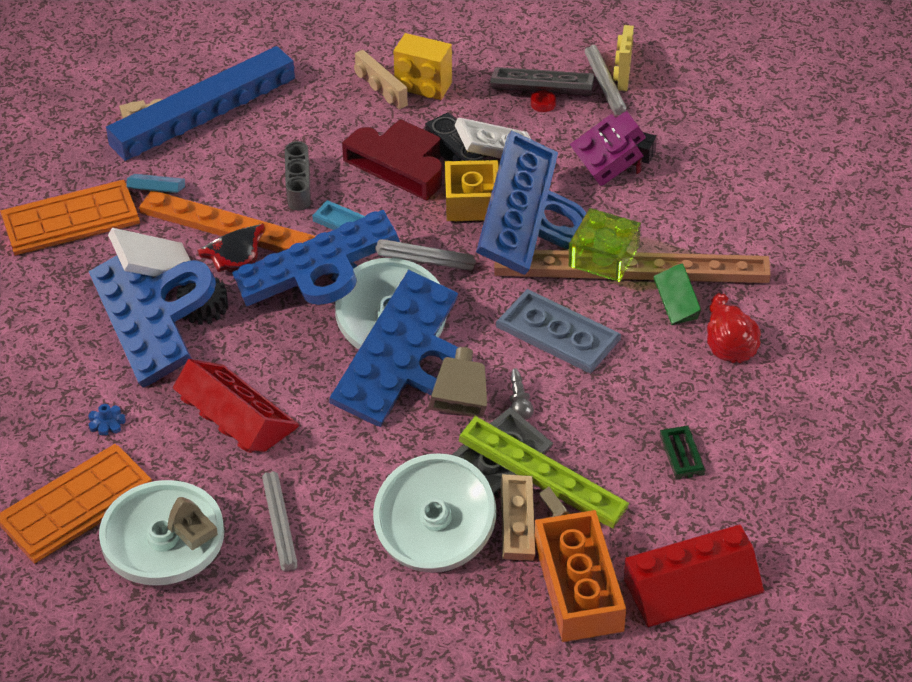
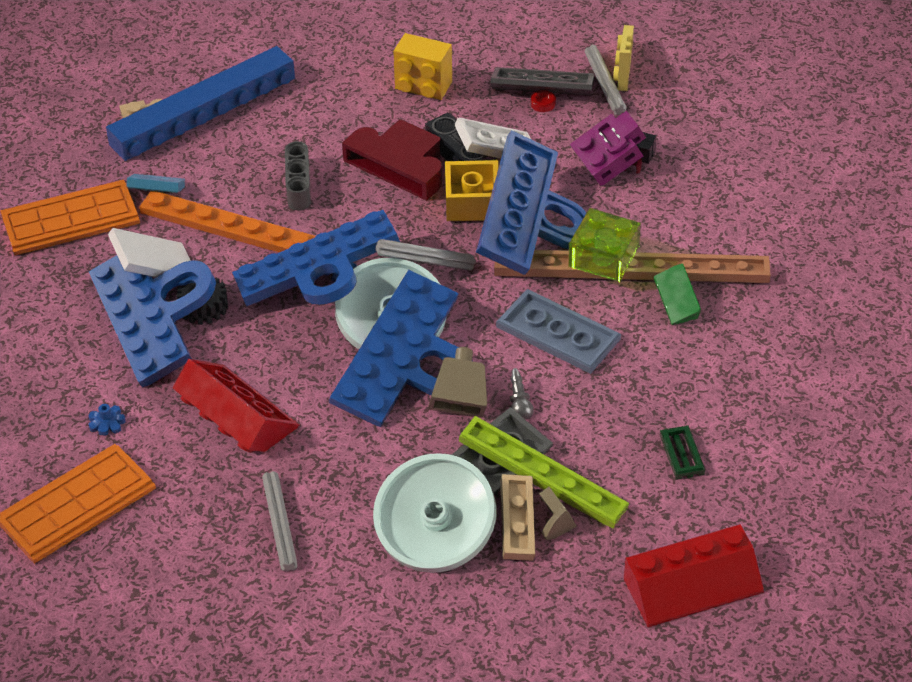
light aqua dish [99,480,224,585] -> none
dark tan tile [168,497,218,551] -> none
hat [197,224,265,272] -> none
dark azure tile [312,200,365,230] -> none
tan plate [354,50,408,110] -> none
orange brick [535,510,626,642] -> none
red hair [707,293,761,363] -> none

